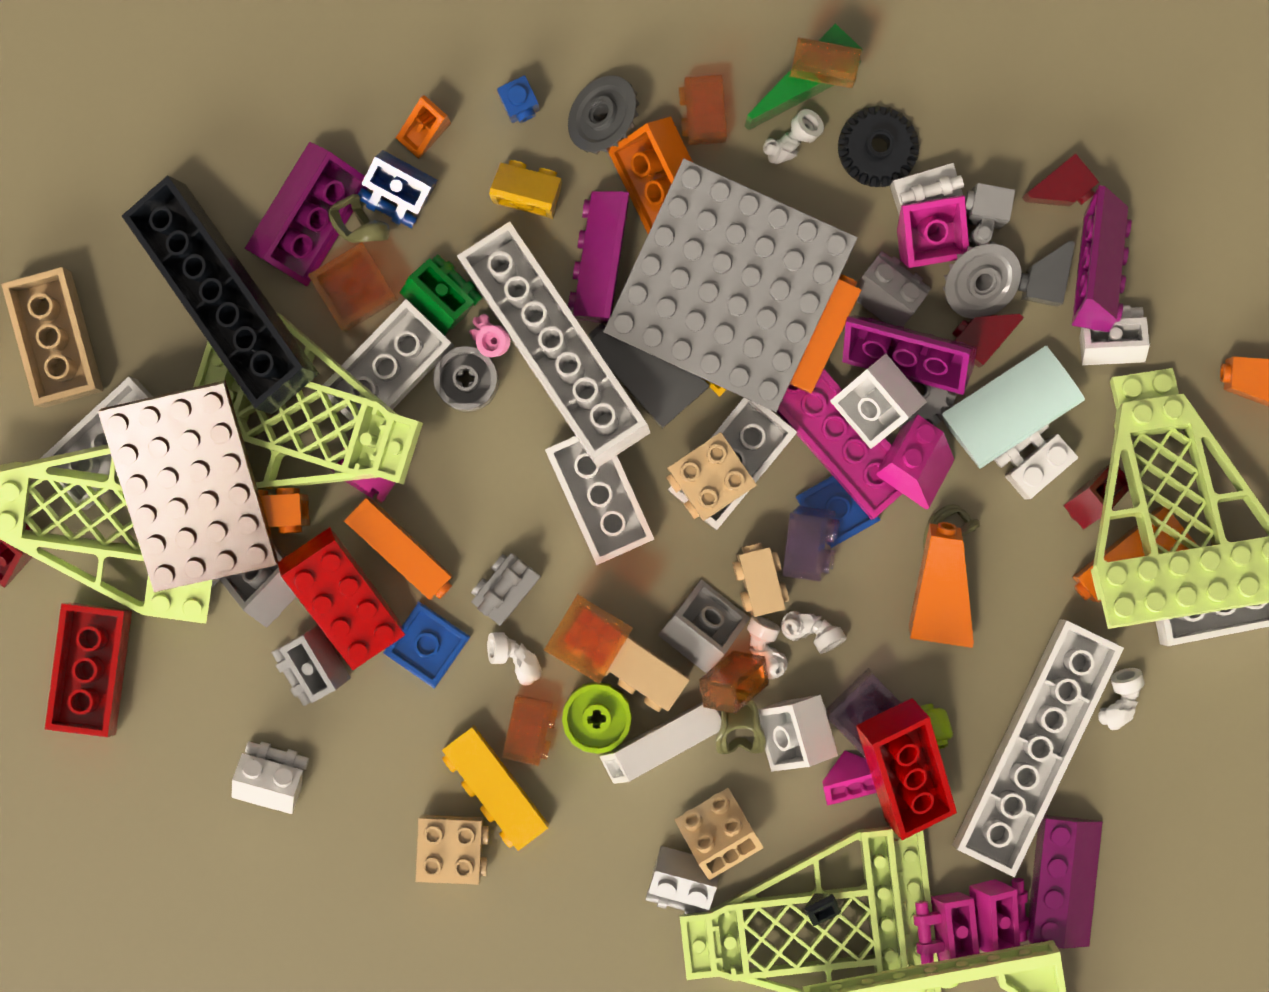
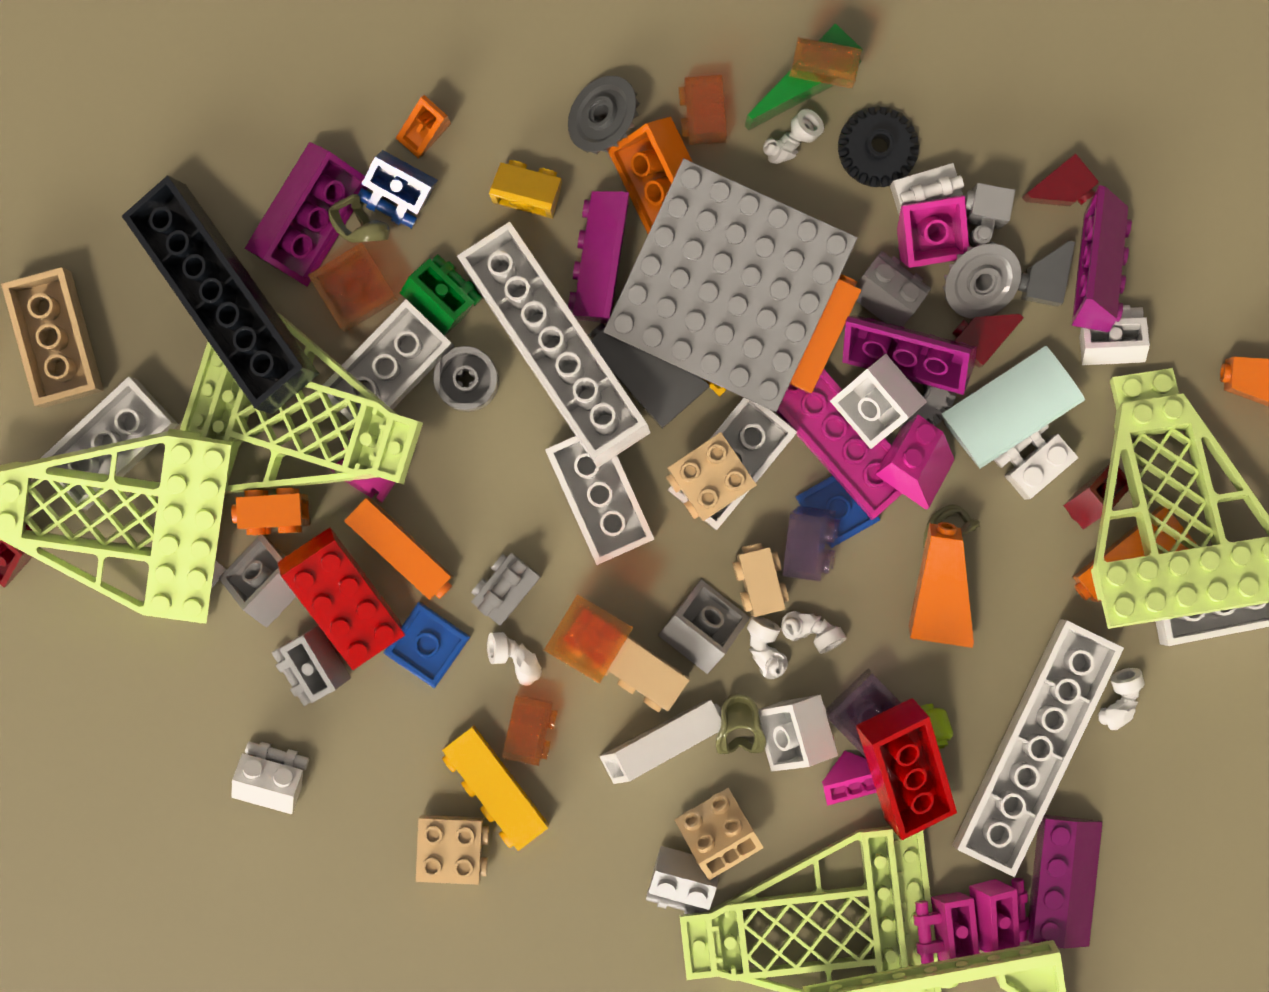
red brick [45,602,132,738] -> none
plate [98,380,278,592] -> none
bright pink arm [469,314,510,357] -> none
blue brick [497,75,540,123] -> none
lime wheel [562,681,632,754] -> none
clear orange brick [699,651,769,714] -> none
black slope [805,893,841,926] -> none

